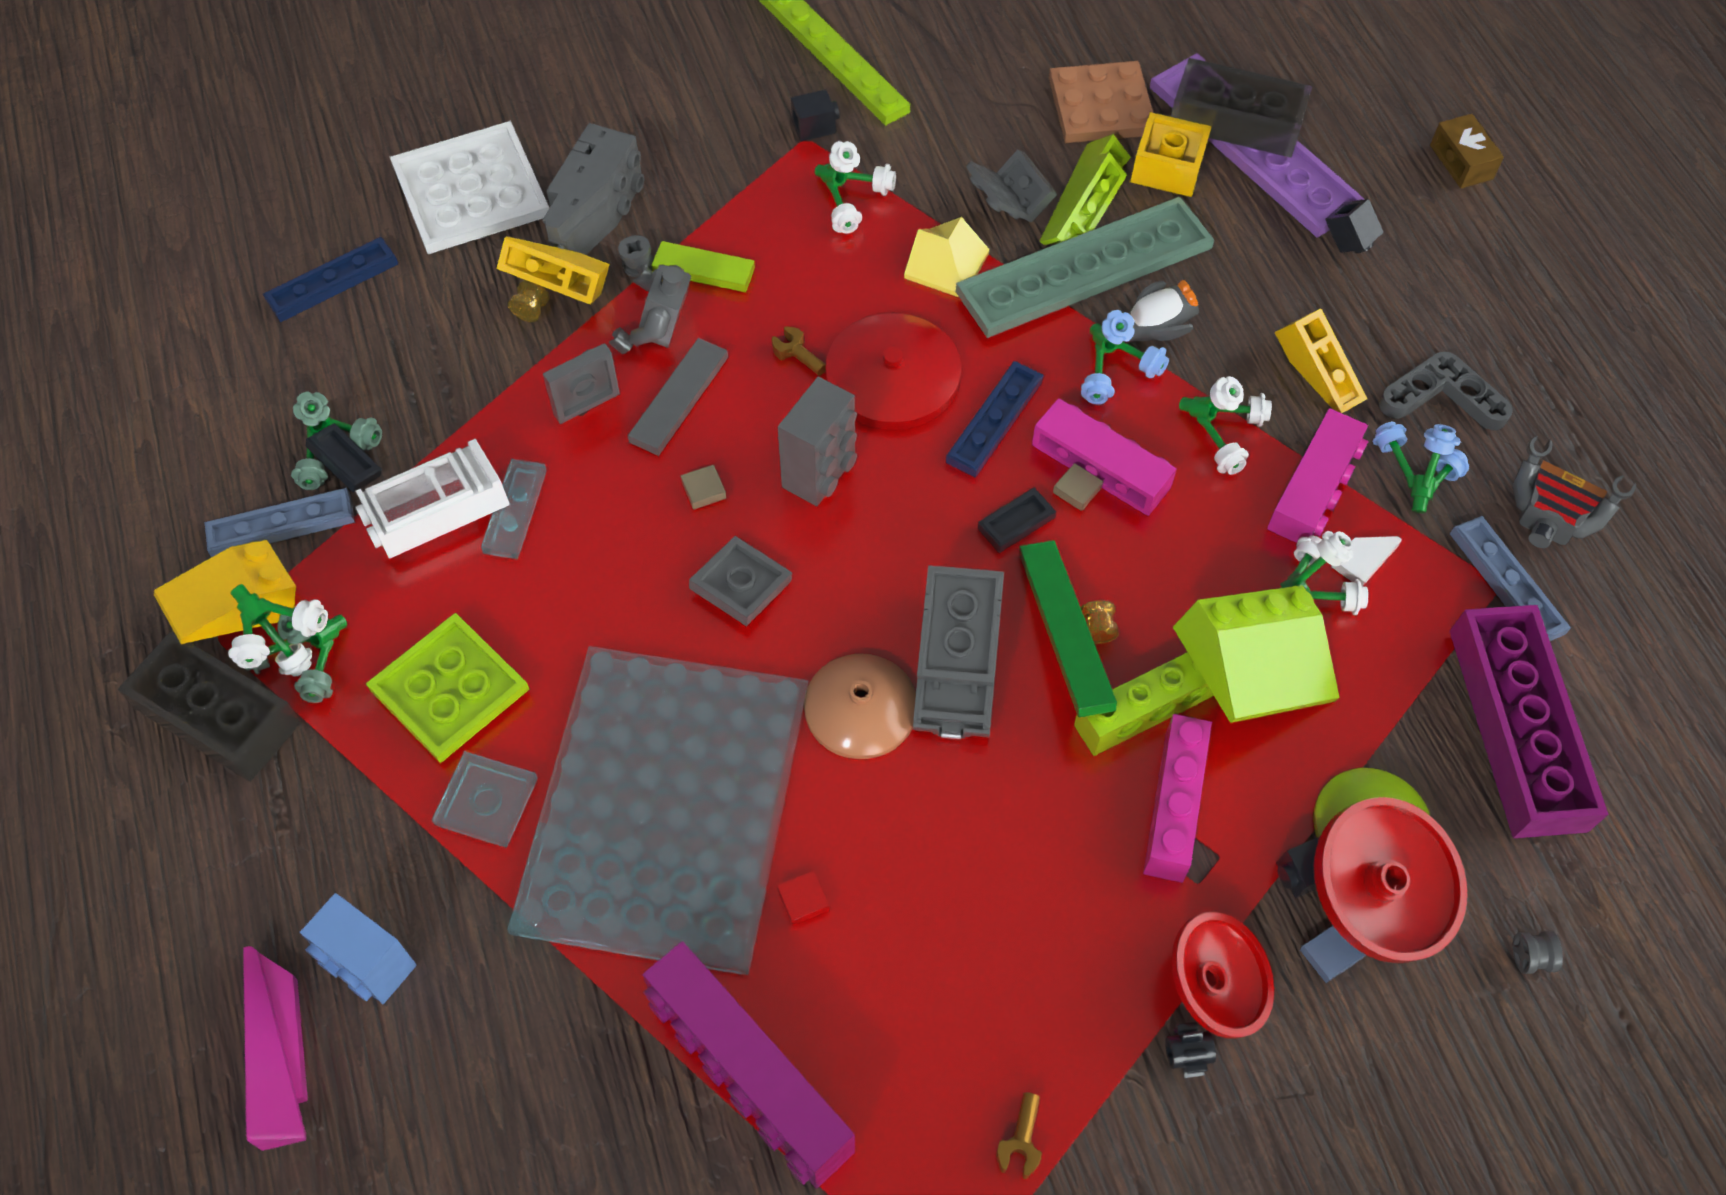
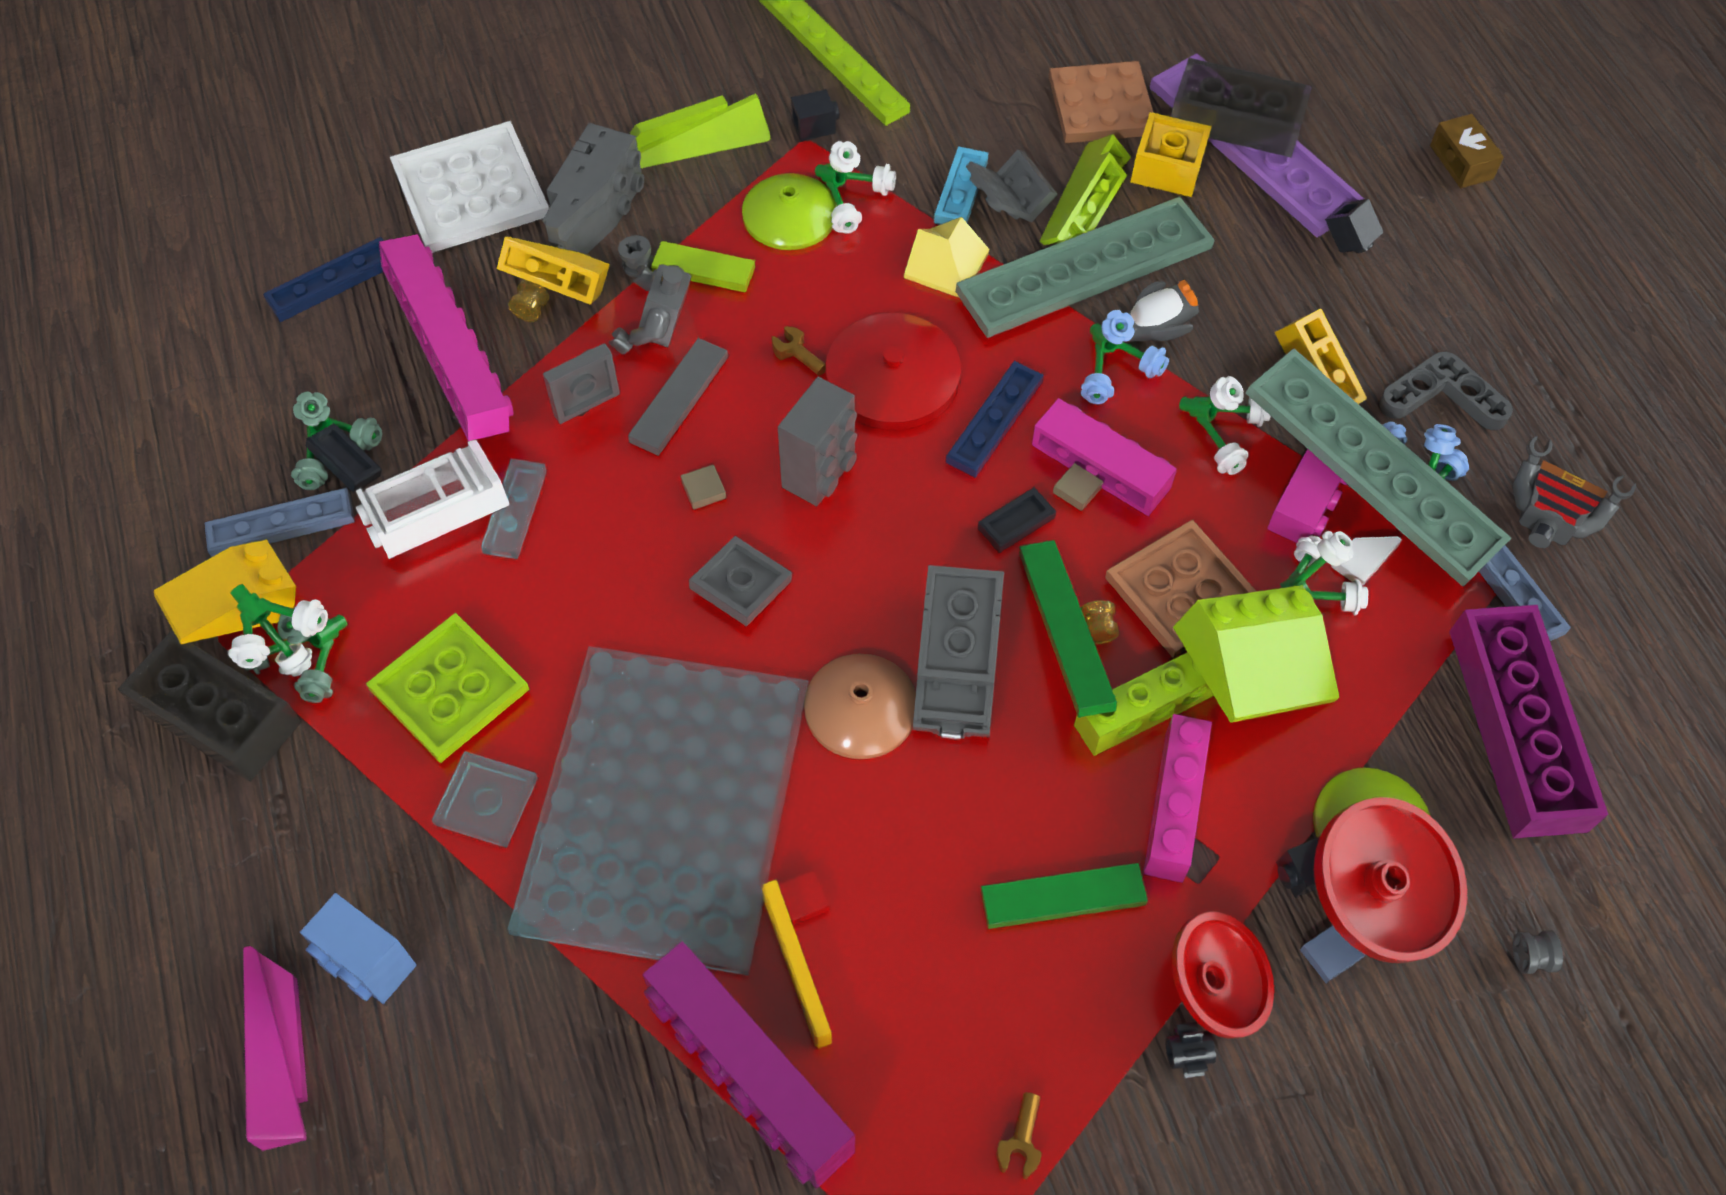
none -> dark pink brick [379,234,513,441]
none -> lime wedge [630,94,770,168]
none -> lime dish [742,173,837,250]
none -> yellow tile [762,880,832,1049]
none -> medium azure plate [934,146,989,225]
none -> green tile [981,863,1148,929]
none -> nougat plate [1105,519,1257,658]
none -> sand green plate [1246,348,1511,586]

